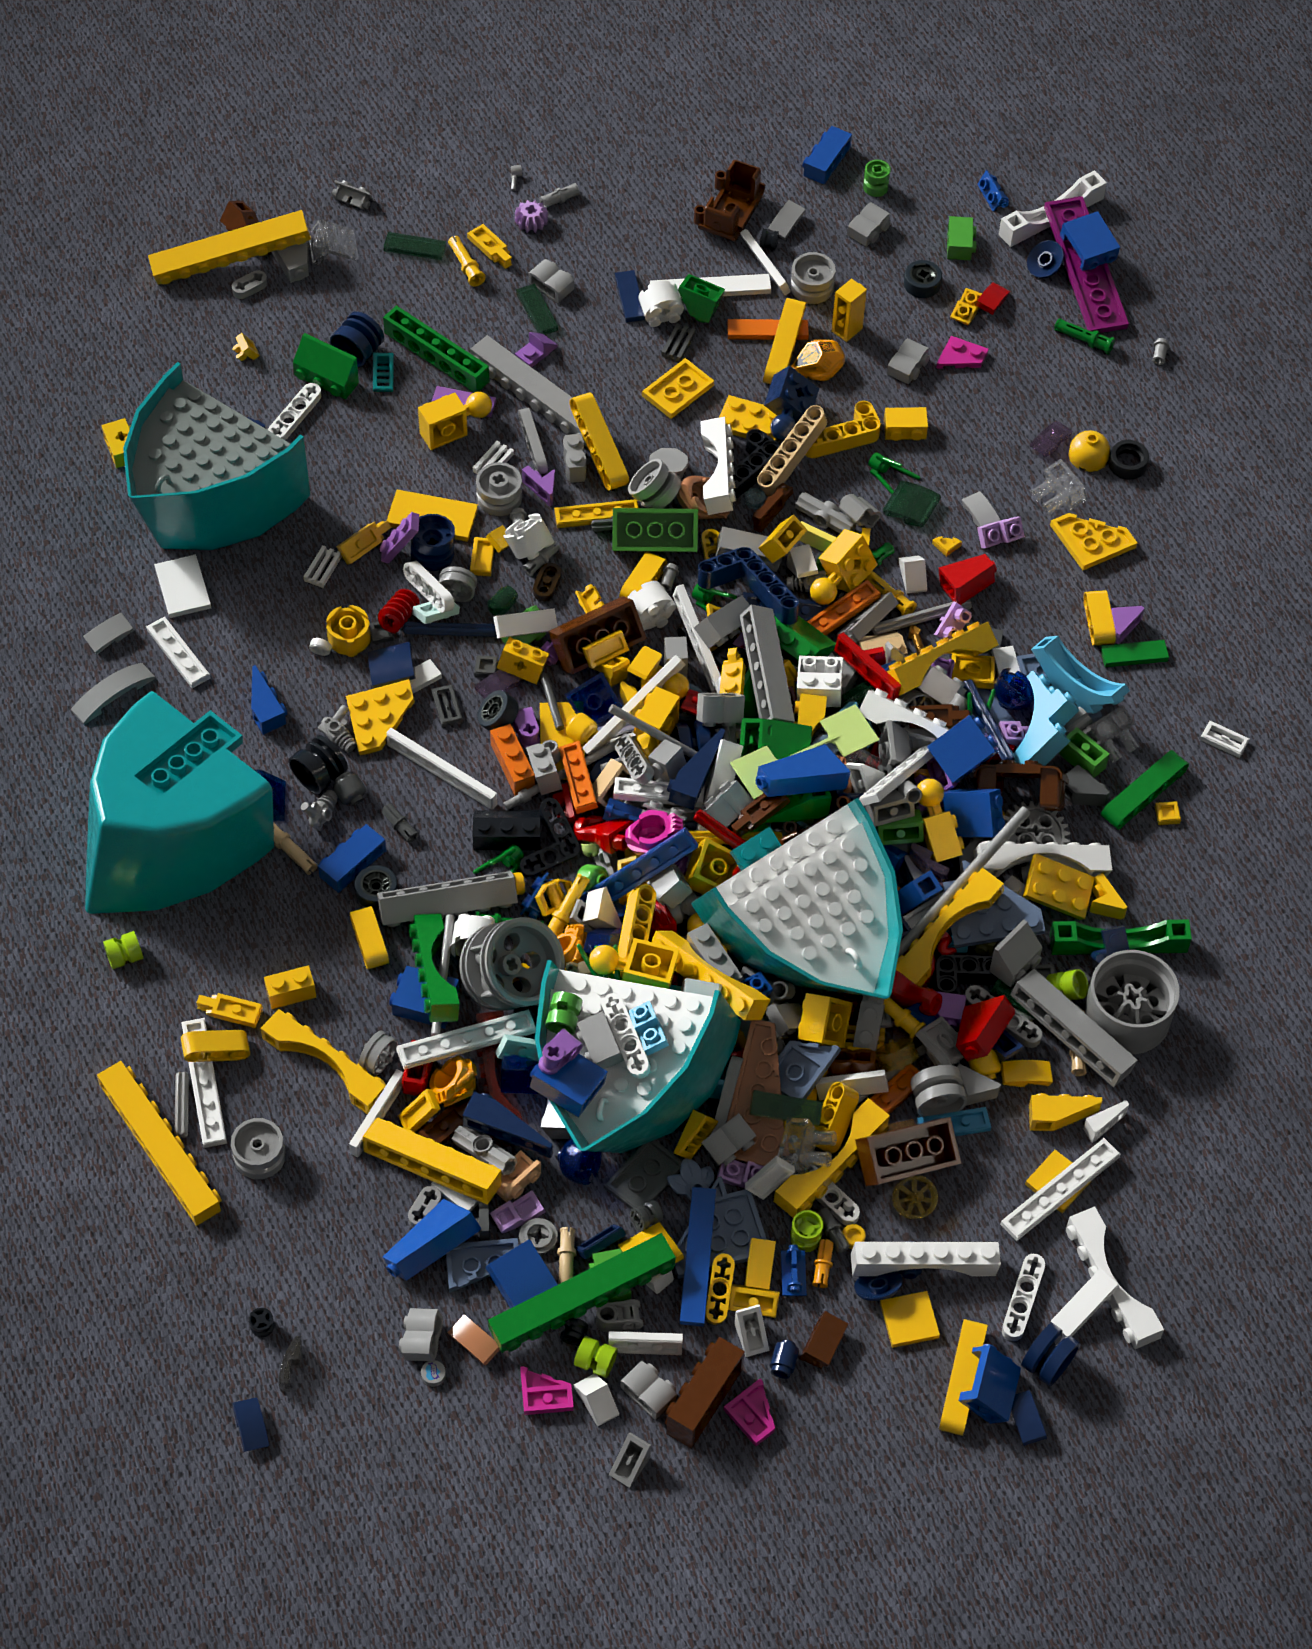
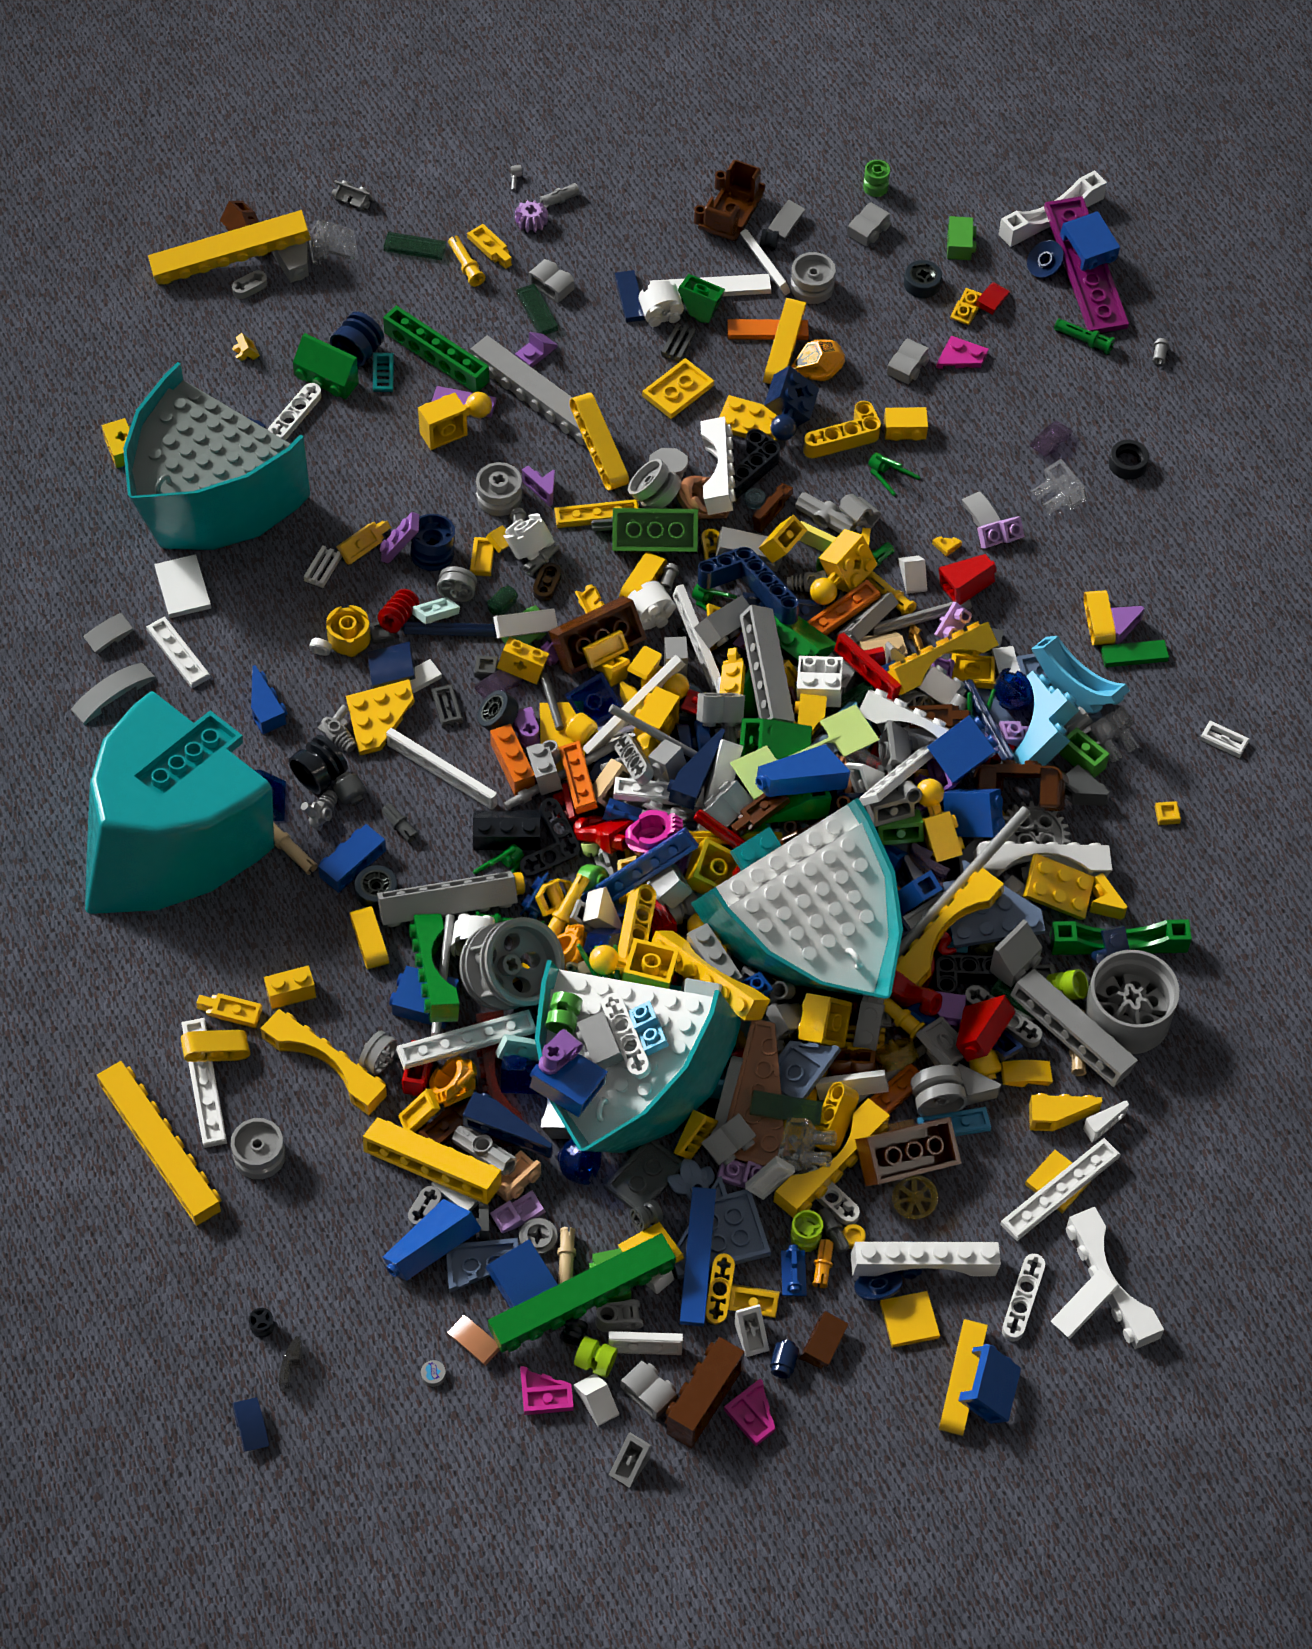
lime wheel [103,931,143,969] -> none
light grey axle [175,1072,189,1138] -> none
white tile [349,1069,404,1157] -> none
yellow tile [386,489,478,542] -> none
light grey brick [399,1308,443,1362] -> none
white beam [403,561,454,613] -> none
white tile [473,441,514,474] -> none
light grey beam [518,408,548,475] -> none
light grey brick [563,434,586,483] -> none
dark blue tile [575,1224,626,1259] -> none
yellow tile [744,1238,776,1290] -> none
tan beam [757,405,827,496] -> none
white slope [786,544,819,578] -> none
blue brick [802,126,852,184] -> none
yellow brick [831,278,867,342] -> none
clear green slope [883,481,941,527] -> none
blue hinge [977,170,1009,212] -> none
dark blue slope [1011,1390,1047,1446] -> none
dark blue wheel [1021,1322,1081,1387] -> none
yellow plate [1050,513,1138,571] -> none
yellow cylinder [1068,430,1110,472] -> none
green beam [1101,750,1189,830] -> none

